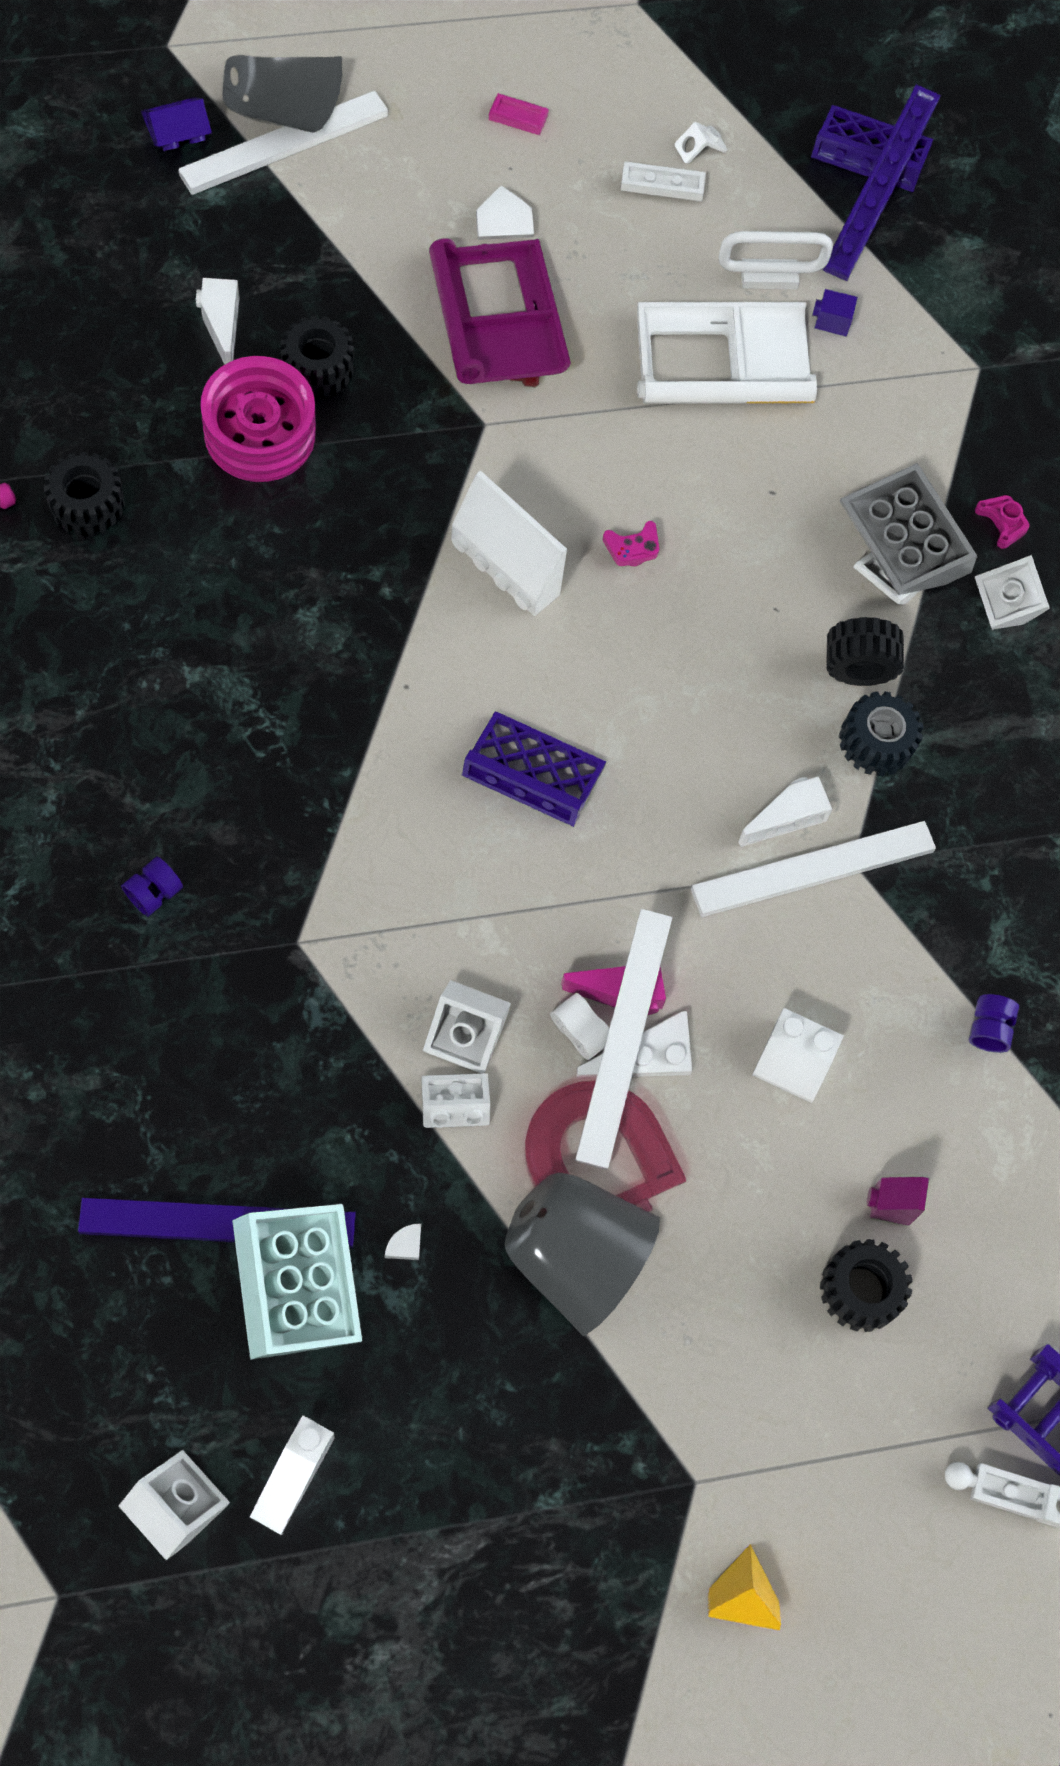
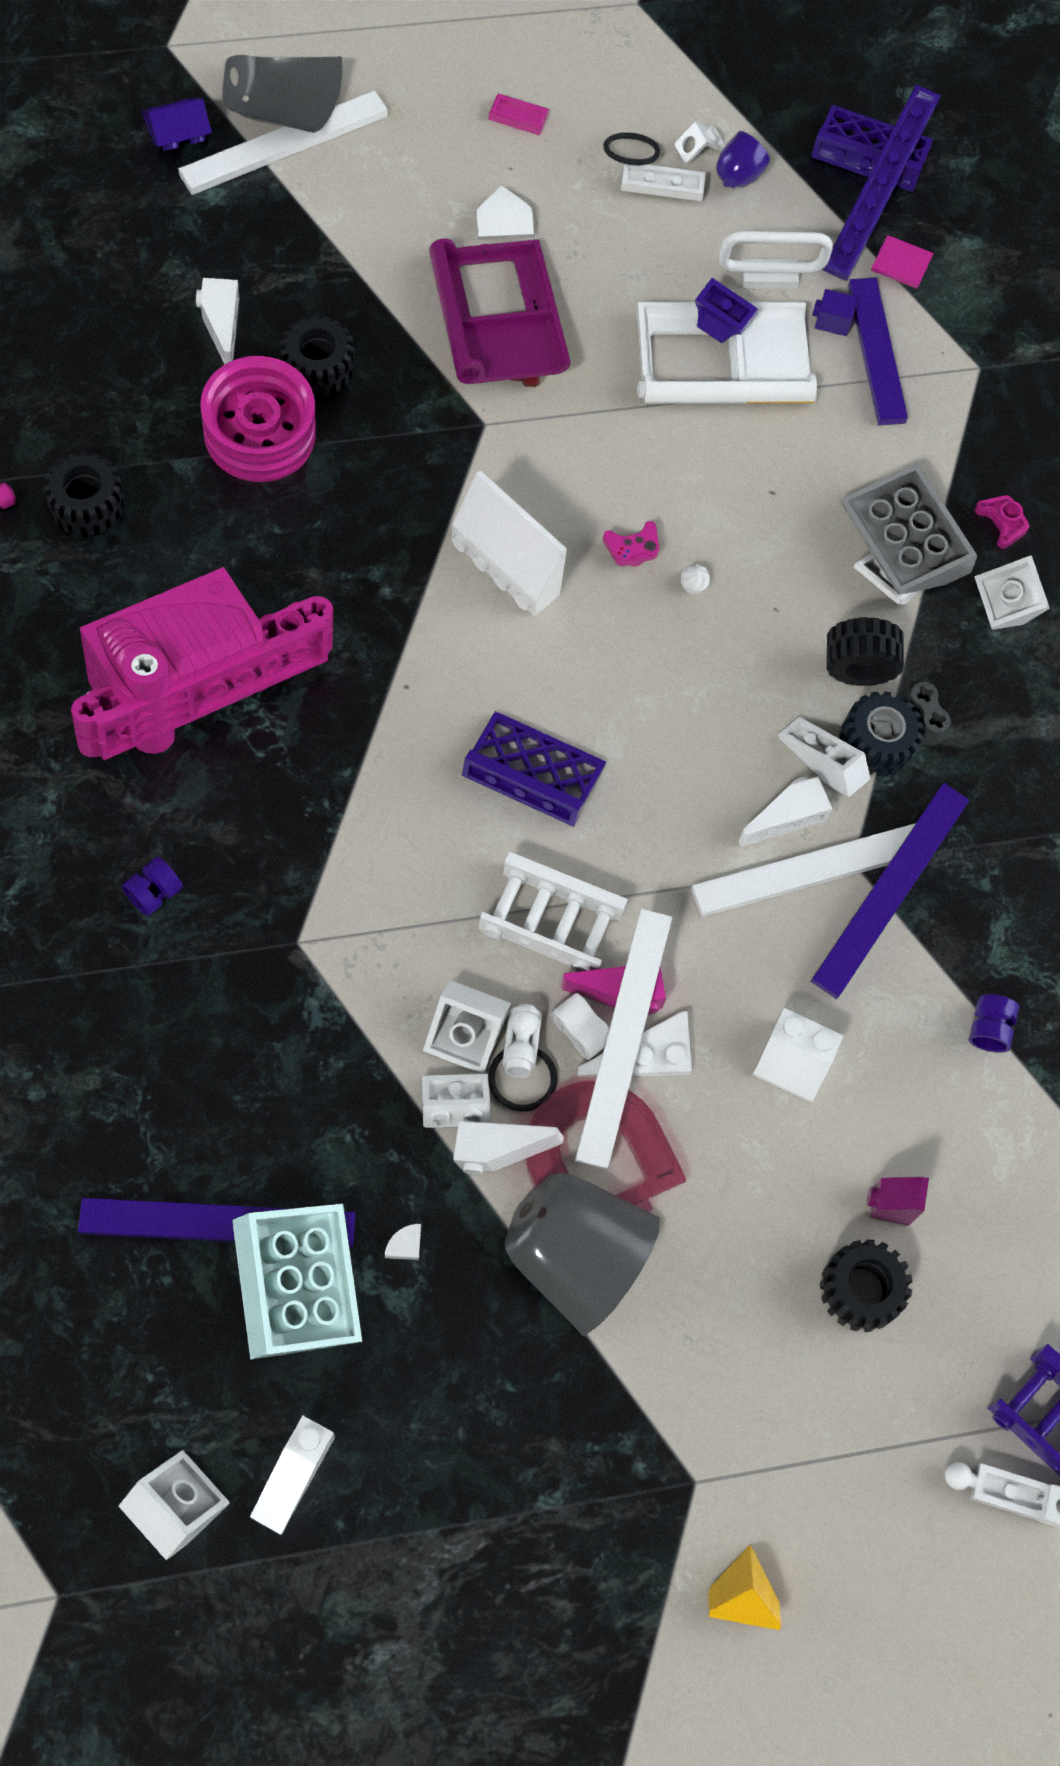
none -> dark pink piece [71,567,333,760]
none -> white slope [453,1121,564,1175]
none -> white fence [479,852,628,972]
none -> black tyre [488,1048,557,1112]
none -> white piece [502,1004,542,1078]
none -> black tyre [603,132,660,165]
none -> white plate [680,564,710,594]
none -> dark purple slope [695,278,758,343]
none -> dark purple piece [716,131,770,189]
none -> white slope [778,716,870,797]
none -> dark purple tile [810,783,969,1000]
none -> dark purple tile [848,278,908,426]
none -> dark pink piece [871,235,934,289]
none -> dark grey axle [905,682,951,746]

